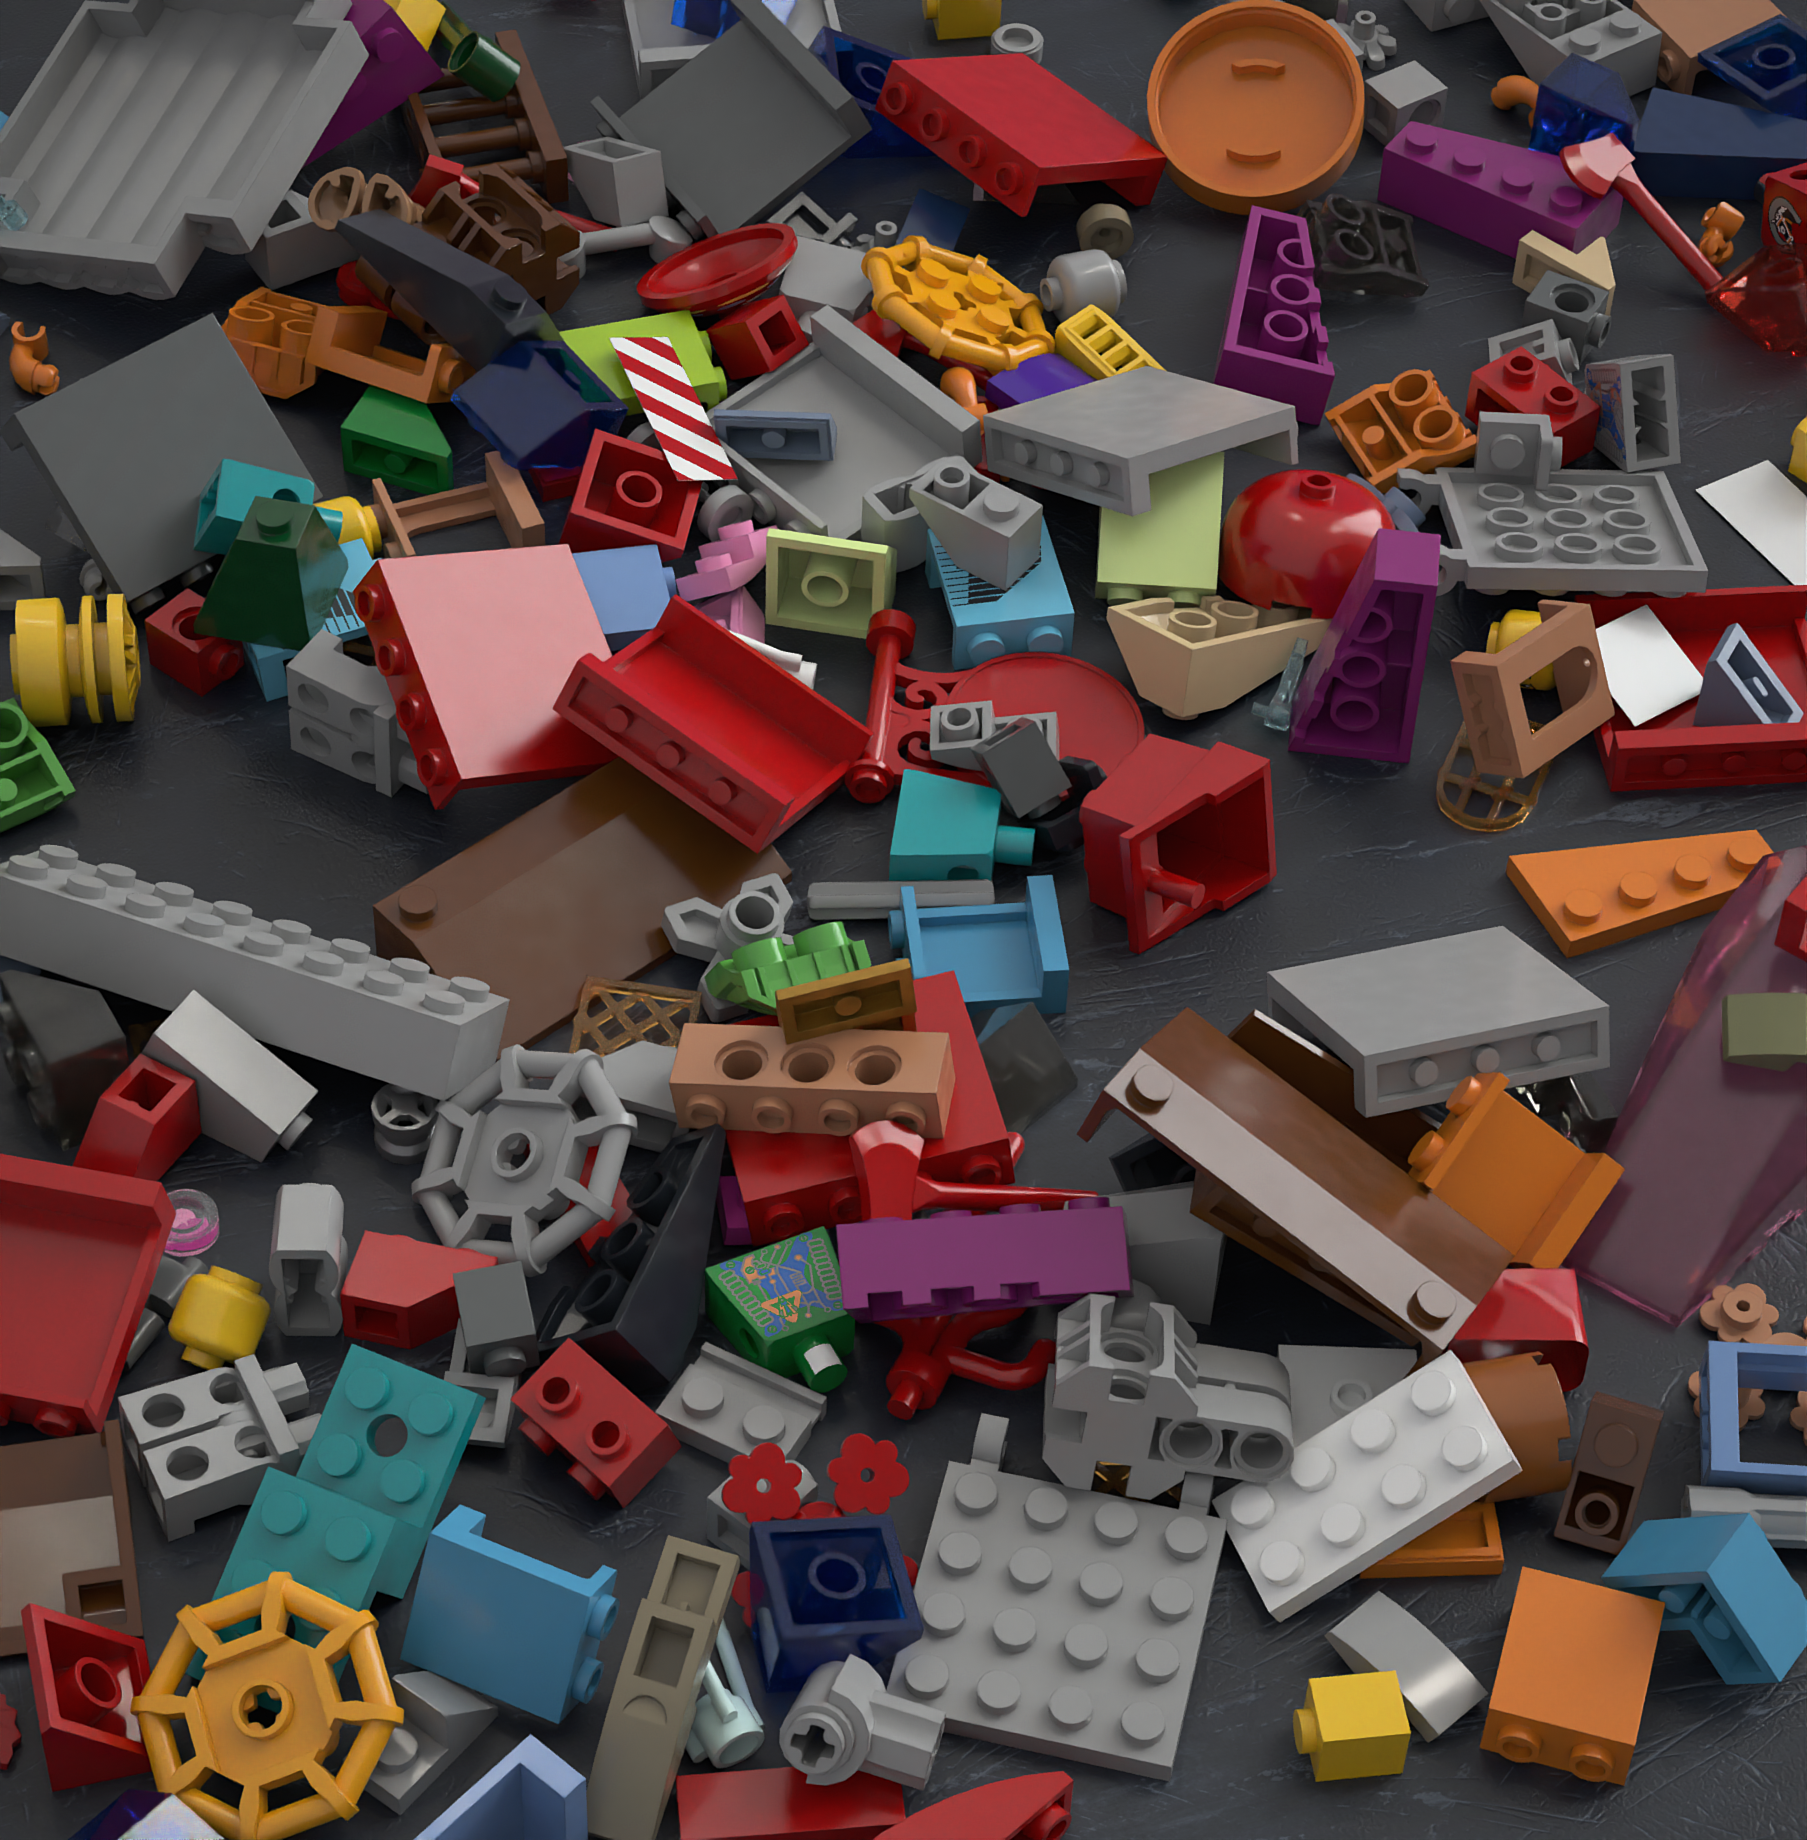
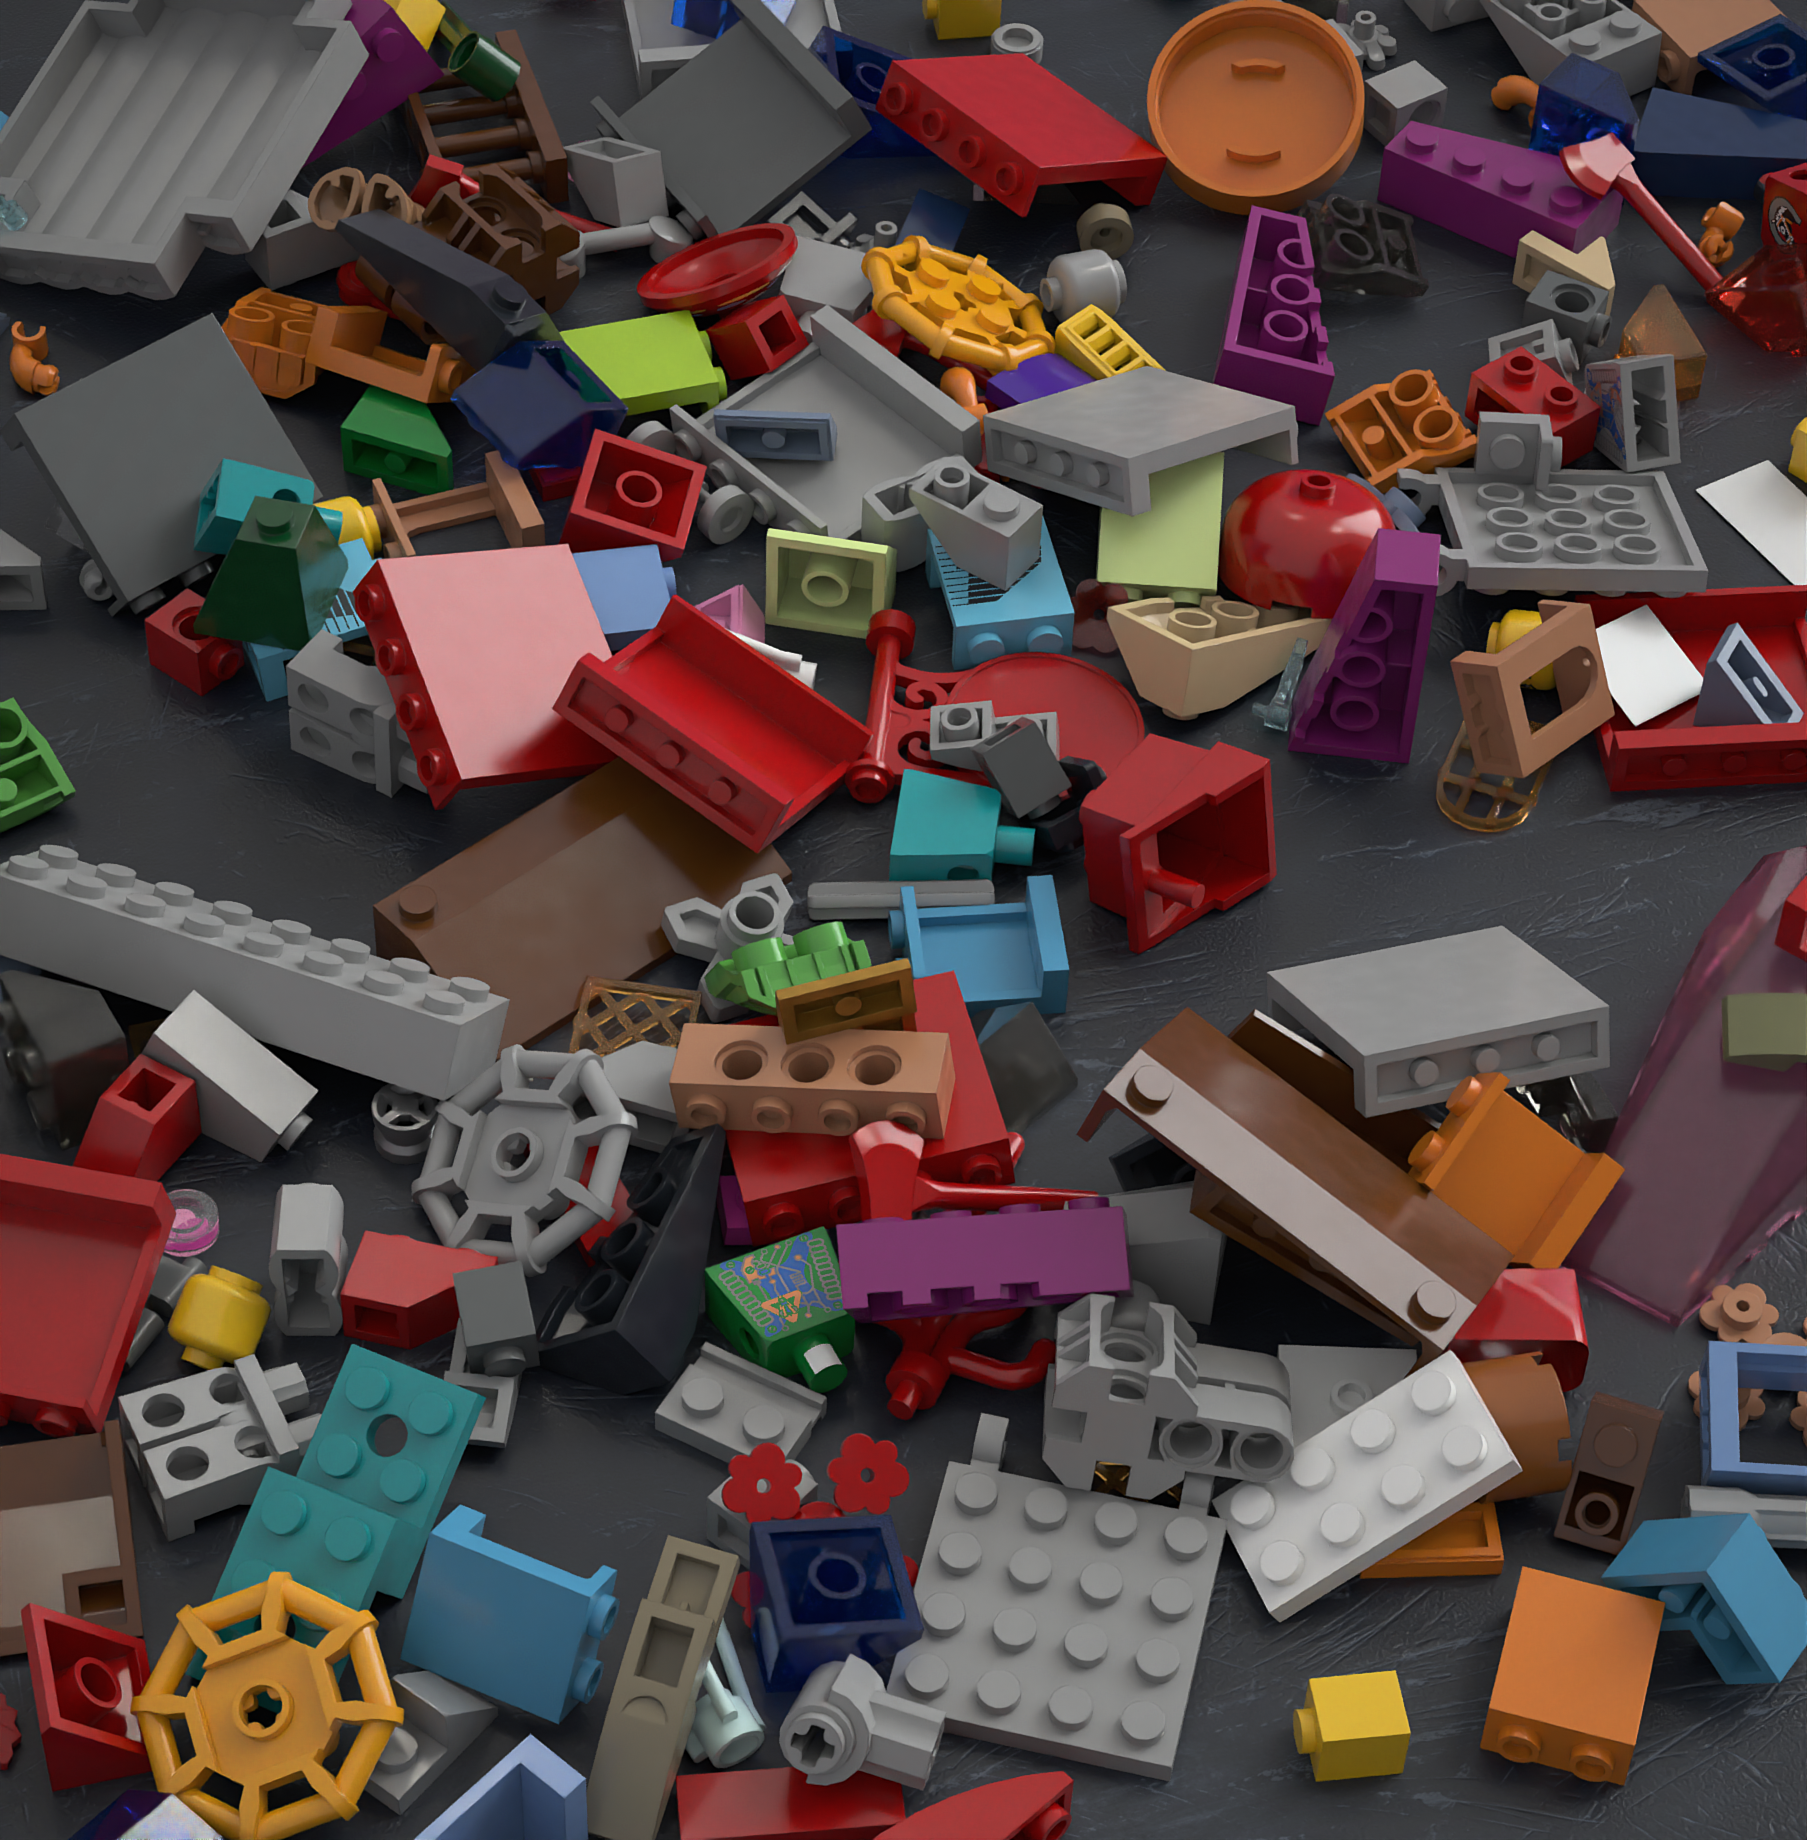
yellow wheel [10,594,141,727] -> none
red brick [510,1337,682,1509] -> none
sticker [609,337,738,481] -> none
bright pink slope [676,520,777,601] -> none
light grey slope [1324,1591,1488,1743] -> none
orange wing [1506,829,1788,959] -> none
none -> clear red plant [1070,579,1128,653]
none -> clear orange slope [1613,284,1707,402]

